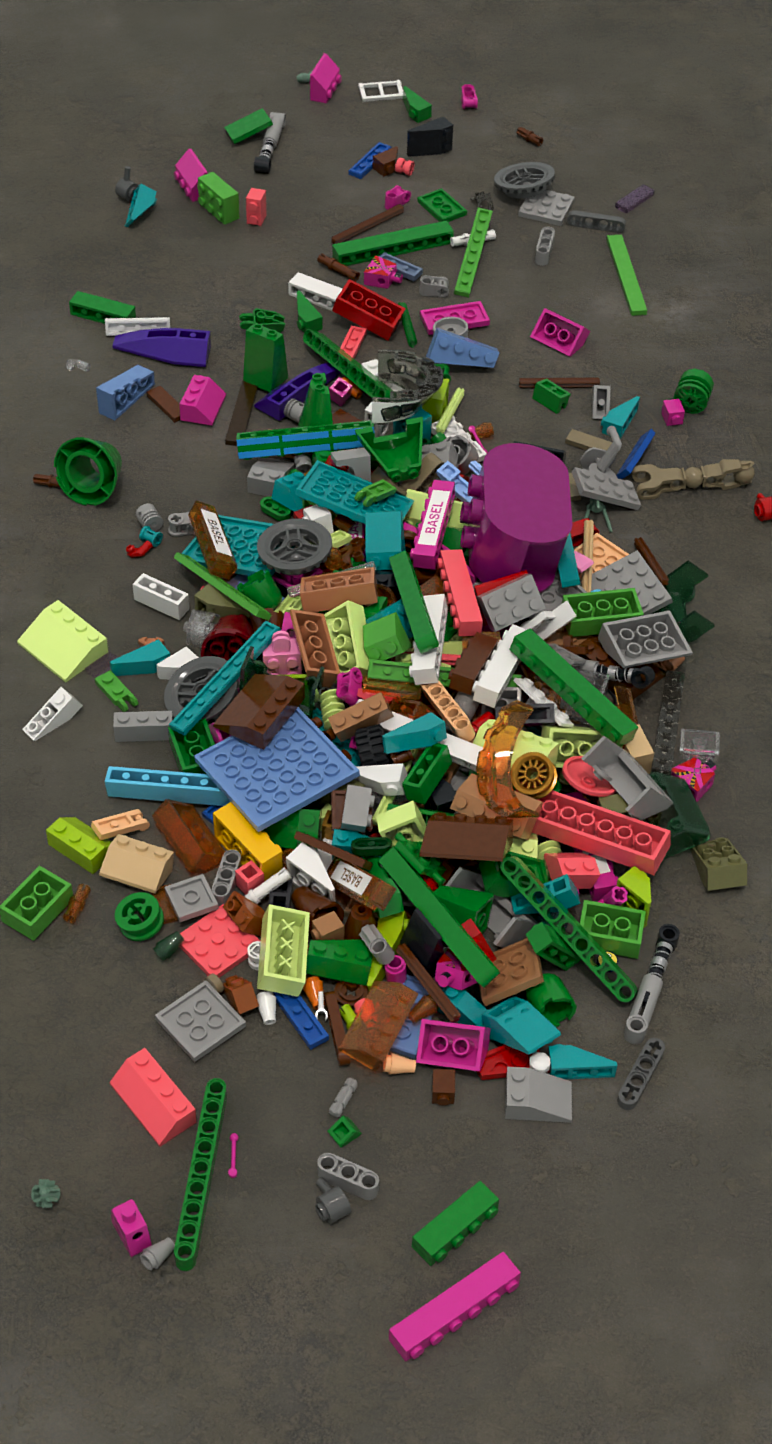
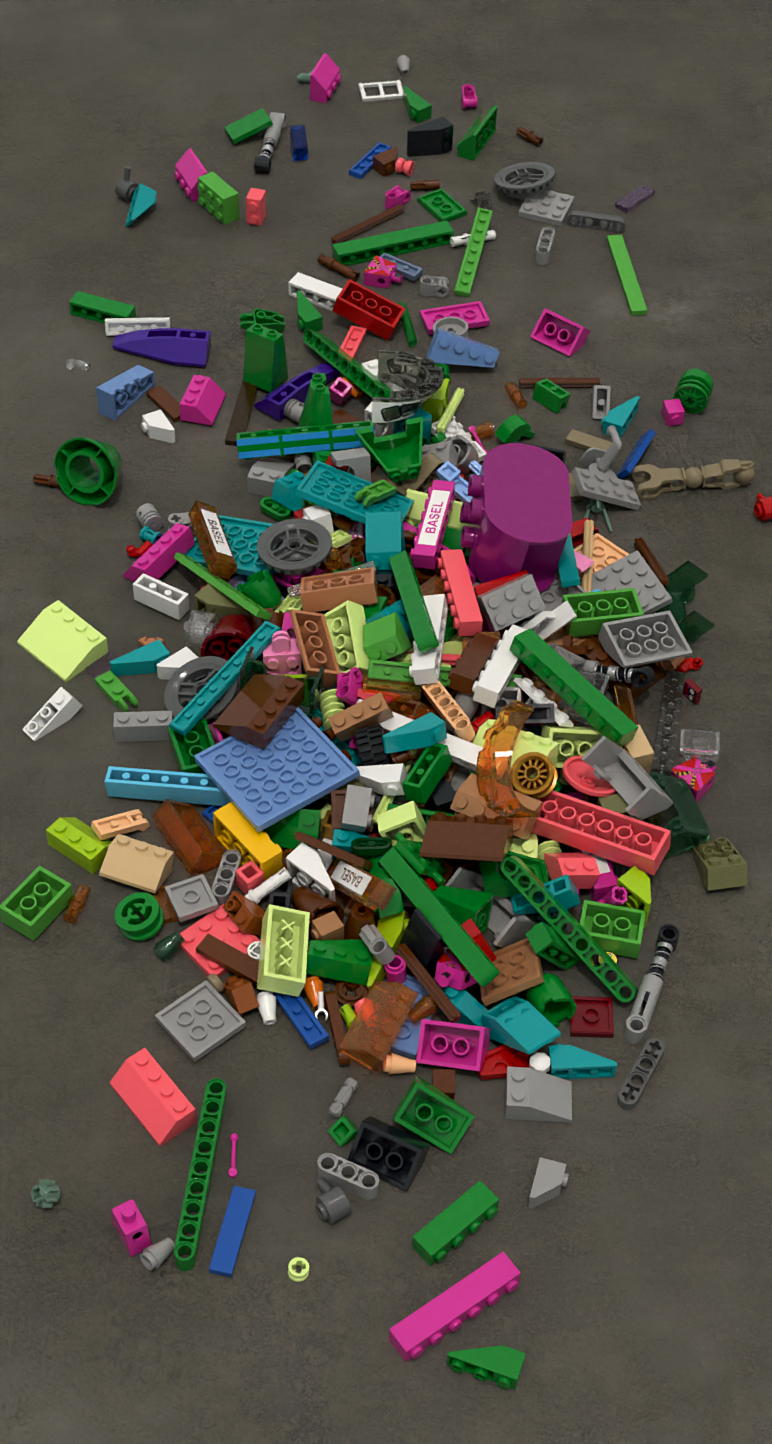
none -> dark pink slope [123,523,195,581]
none -> white slope [141,409,175,443]
none -> reddish brown tile [196,934,266,991]
none -> blue tile [209,1186,256,1278]
none -> yellowish green bush [288,1257,309,1282]
none -> clear blue slope [290,124,308,161]
none -> black slope [347,1116,430,1191]
none -> green slope [393,1076,475,1154]
none -> light grey cone [396,55,410,76]
none -> reddish brown axle [410,179,440,191]
none -> green slope [446,1345,526,1390]
none -> green slope [457,106,498,161]
none -> green brick [495,415,535,444]
none -> clear orange pin [505,381,527,408]
none -> light grey slope [528,1157,569,1209]
none -> dark red tile [570,996,614,1038]
none -> red arm [676,657,703,675]
none -> dark red tile [682,678,702,705]

